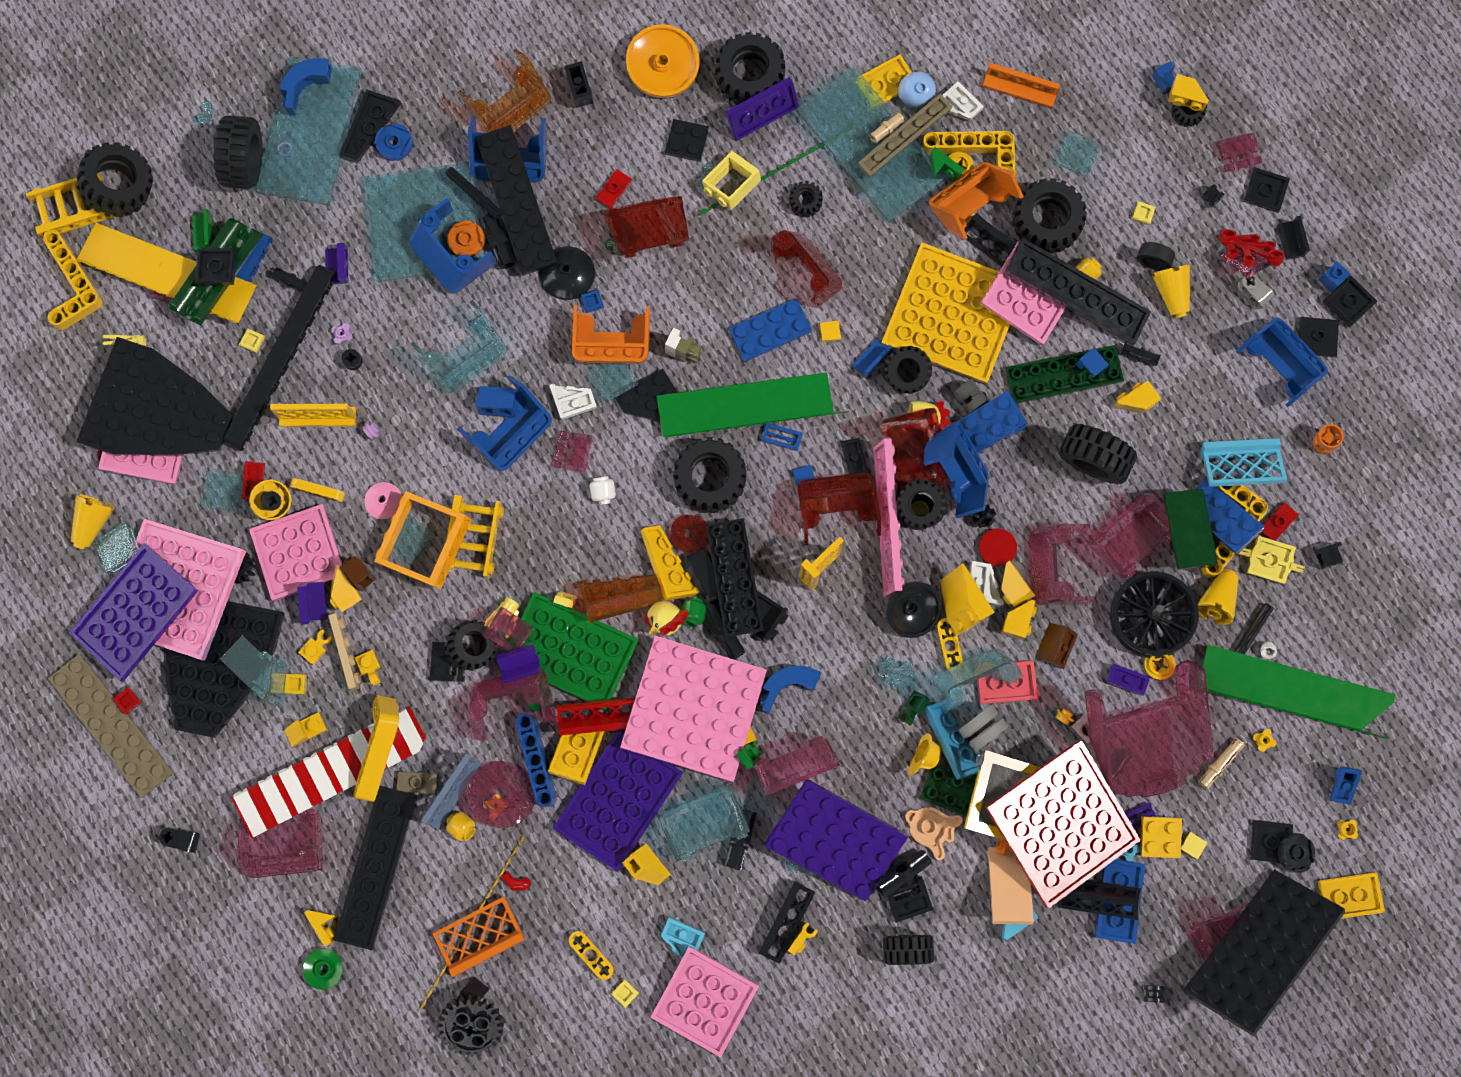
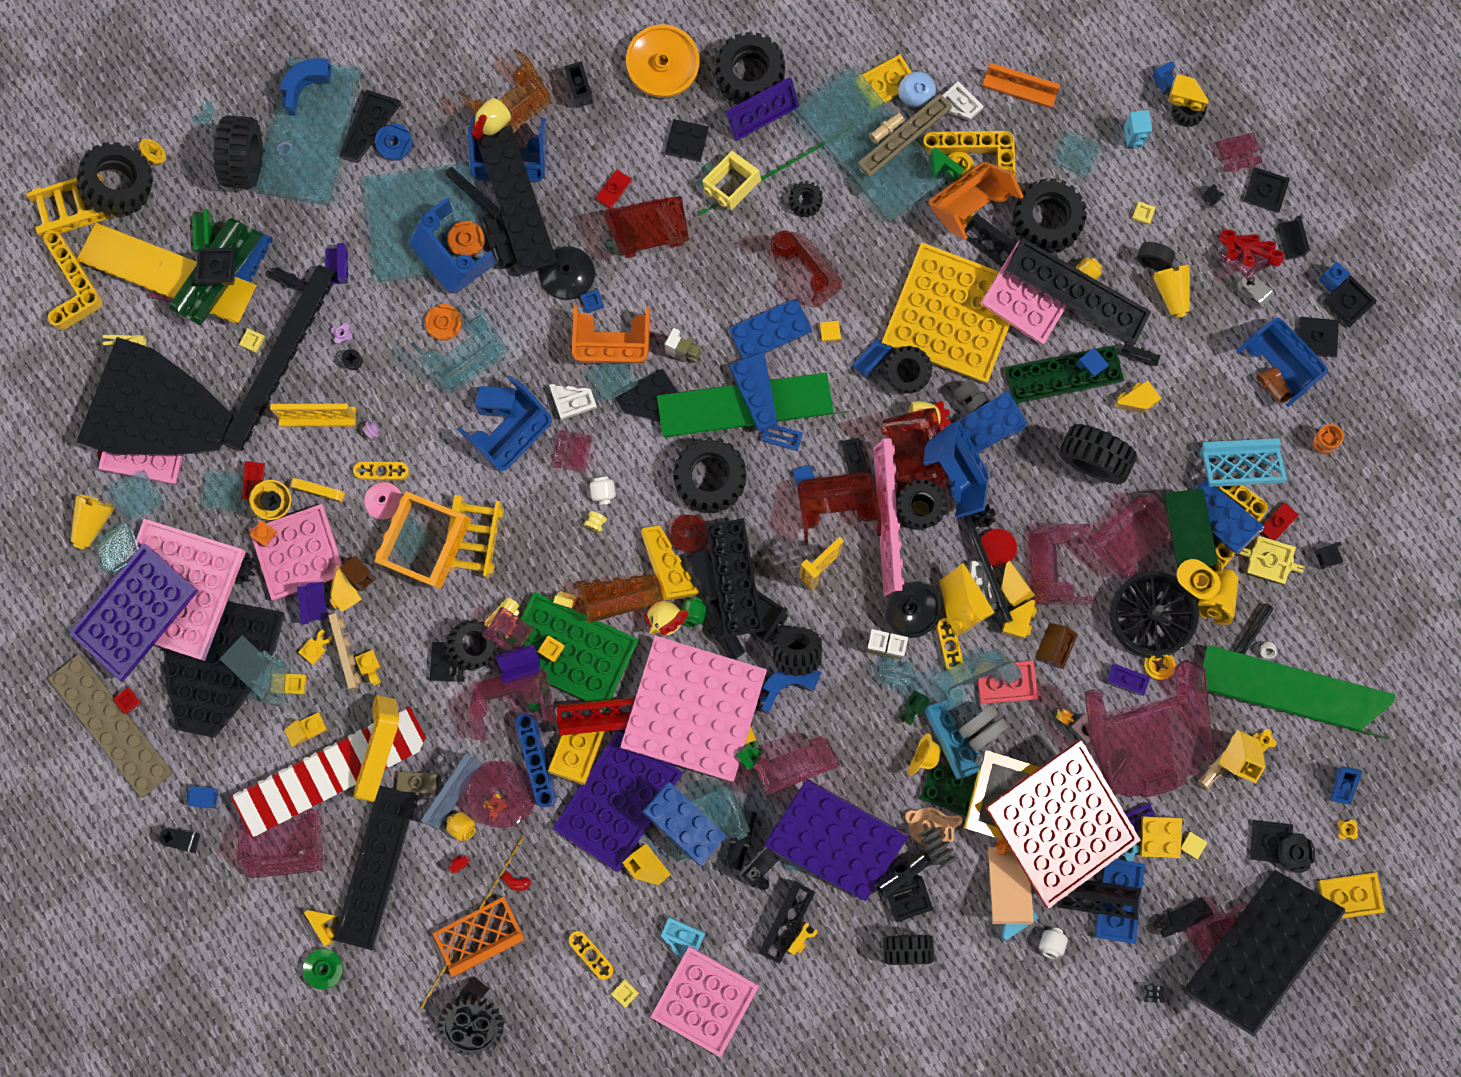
none -> clear light blue tile [110,470,164,521]
none -> yellow gear [138,139,166,166]
none -> blue brick [186,786,218,809]
none -> orange plate [250,520,278,547]
none -> yellow beam [353,462,410,480]
none -> orange tile [425,304,462,341]
none -> red plate [448,855,471,874]
none -> light yellow piece [472,98,511,140]
none -> yellow plate [538,636,565,663]
none -> light yellow wheel [584,511,607,533]
none -> blue plate [642,782,726,866]
none -> blue wing [729,352,777,433]
none -> black hinge [740,847,779,890]
none -> black tyre [773,626,822,677]
none -> white hips [867,629,908,660]
none -> dark grey piece [917,826,958,870]
none -> black bar [964,516,1013,623]
none -> white head [1039,927,1068,959]
none -> medium azure brick [1124,110,1152,149]
none -> black hinge [1154,897,1213,937]
none -> yellow piece [1177,559,1221,599]
none -> yellow slope [1218,730,1266,783]
none -> dark orange piece [1256,366,1293,404]

